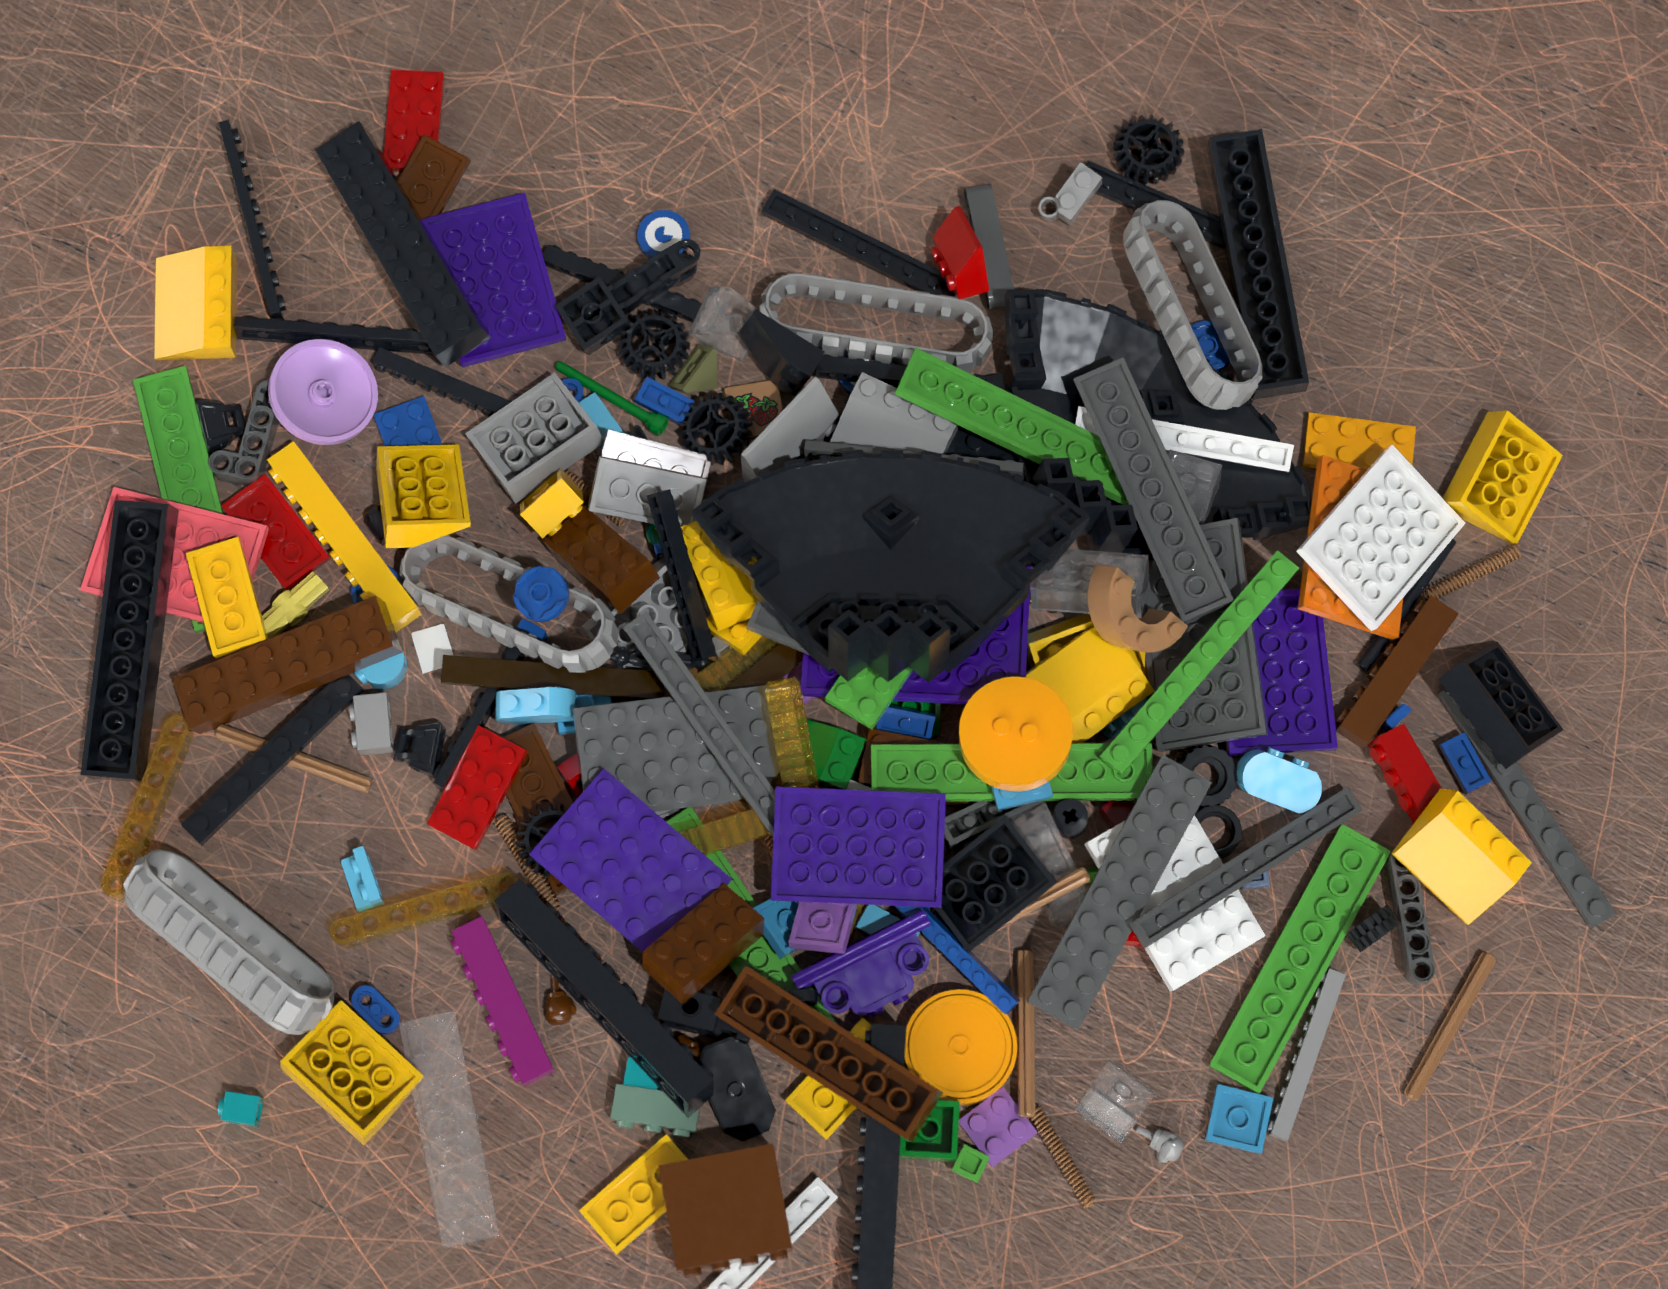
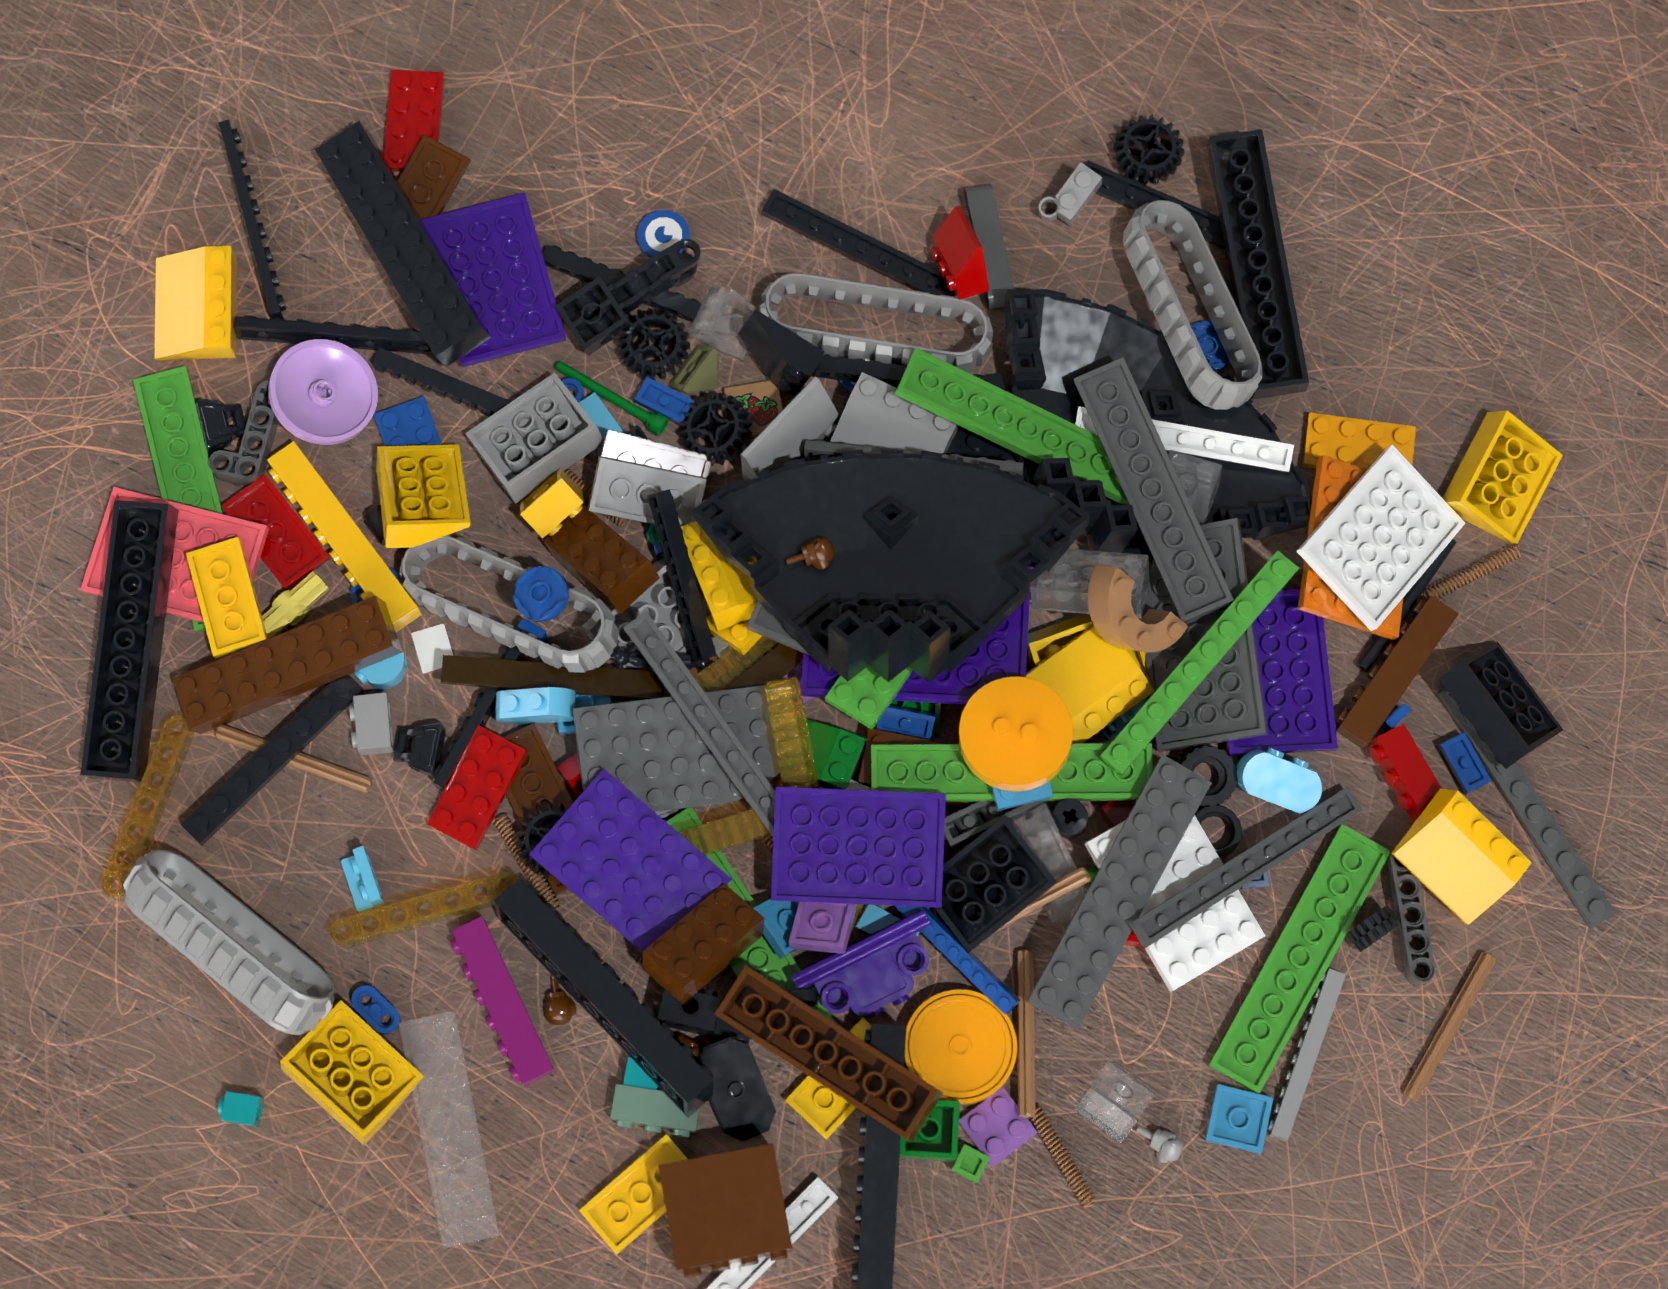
none -> reddish brown piece [785,537,835,570]

